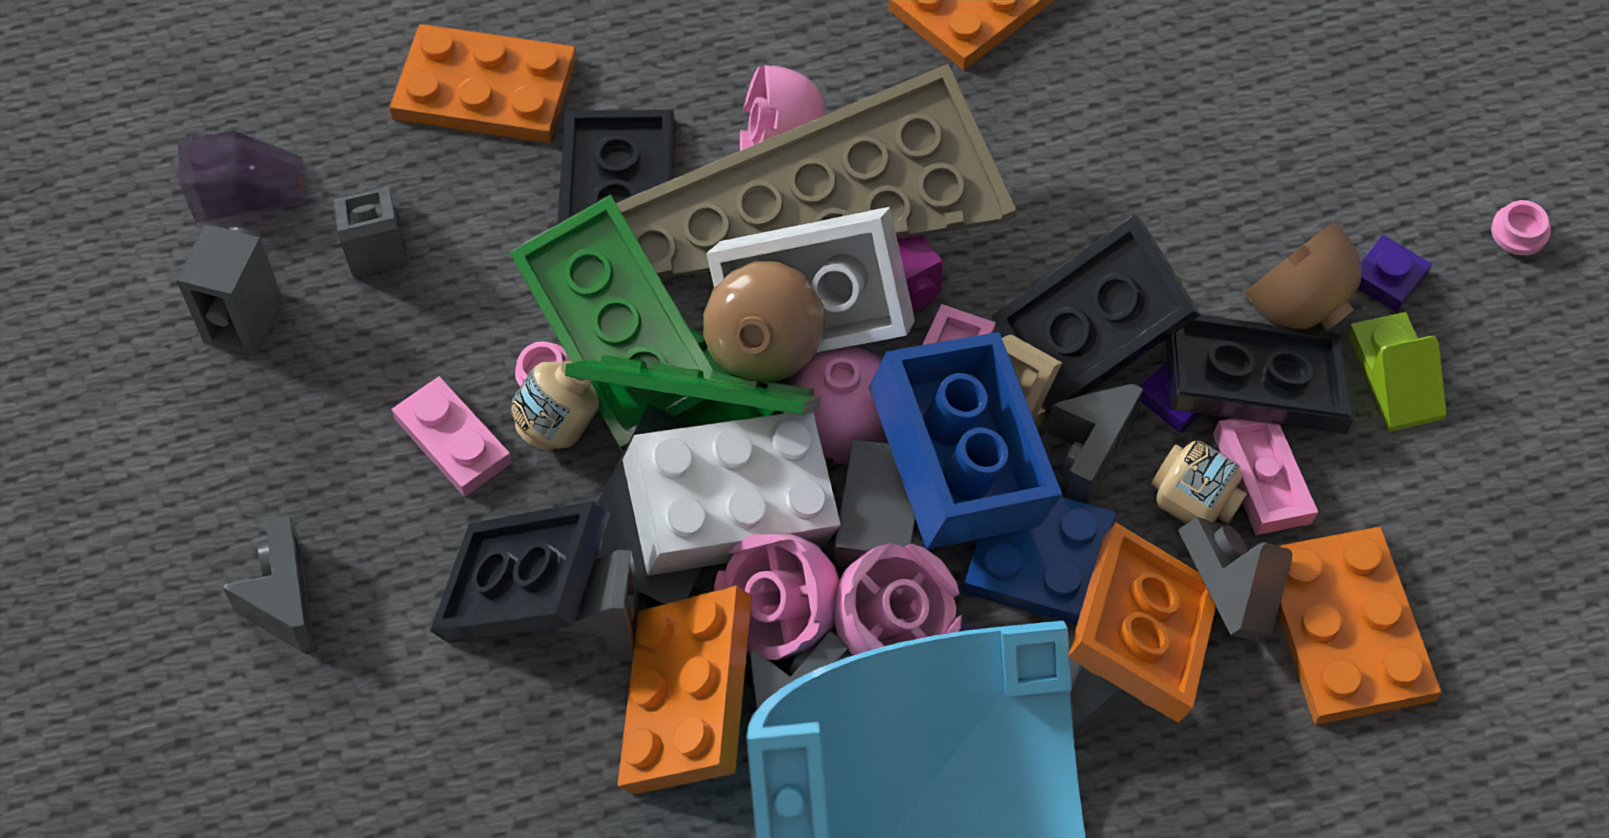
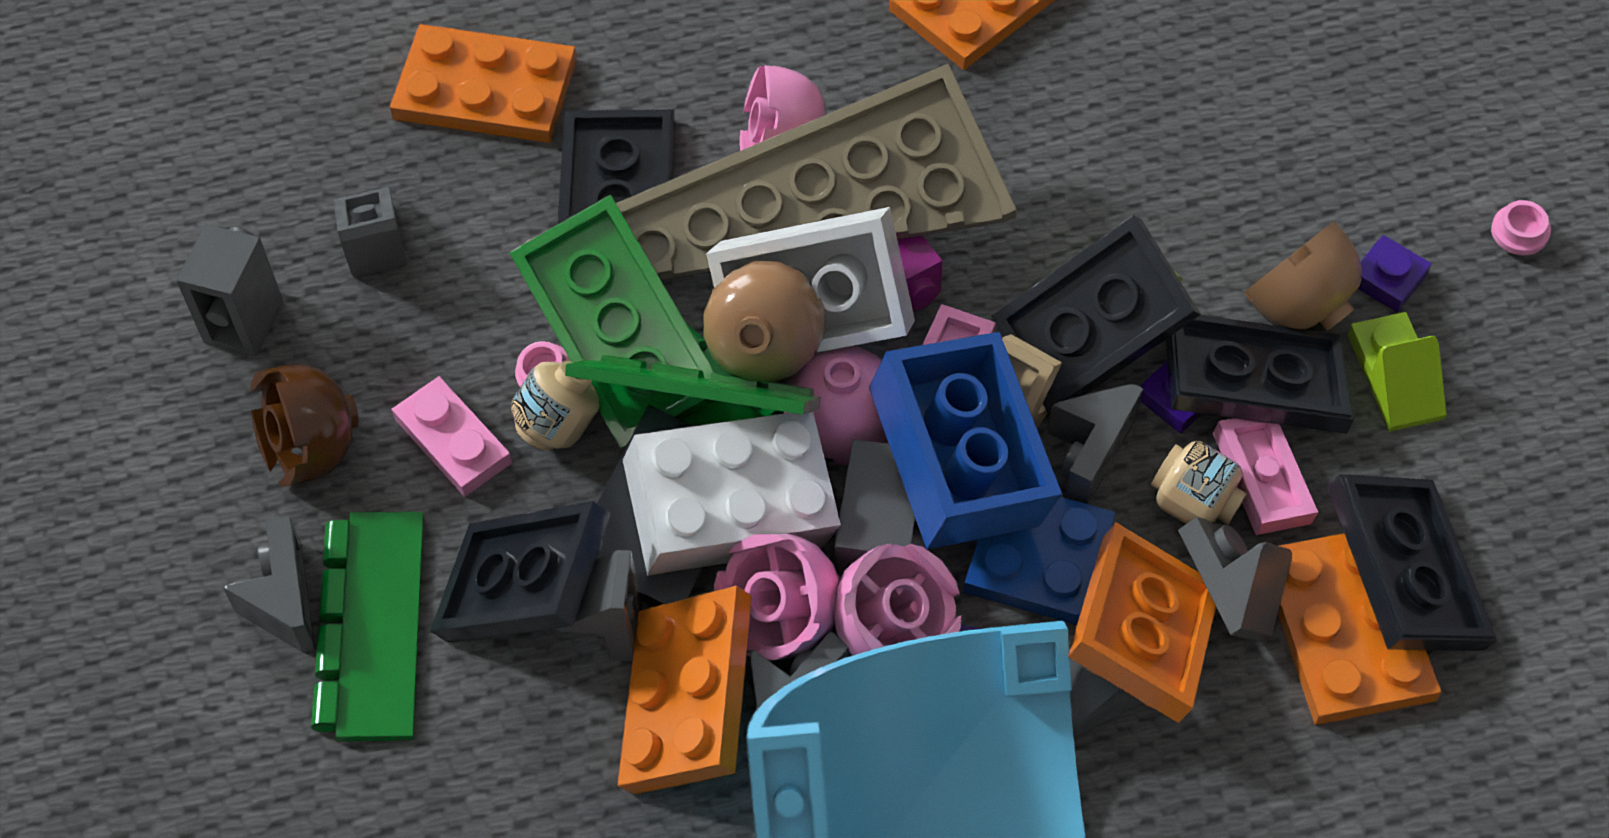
clear purple slope [178,131,307,222] -> none
none -> reddish brown cylinder [250,364,359,487]
none -> green windscreen [311,512,424,742]
none -> black tile [1327,474,1497,651]

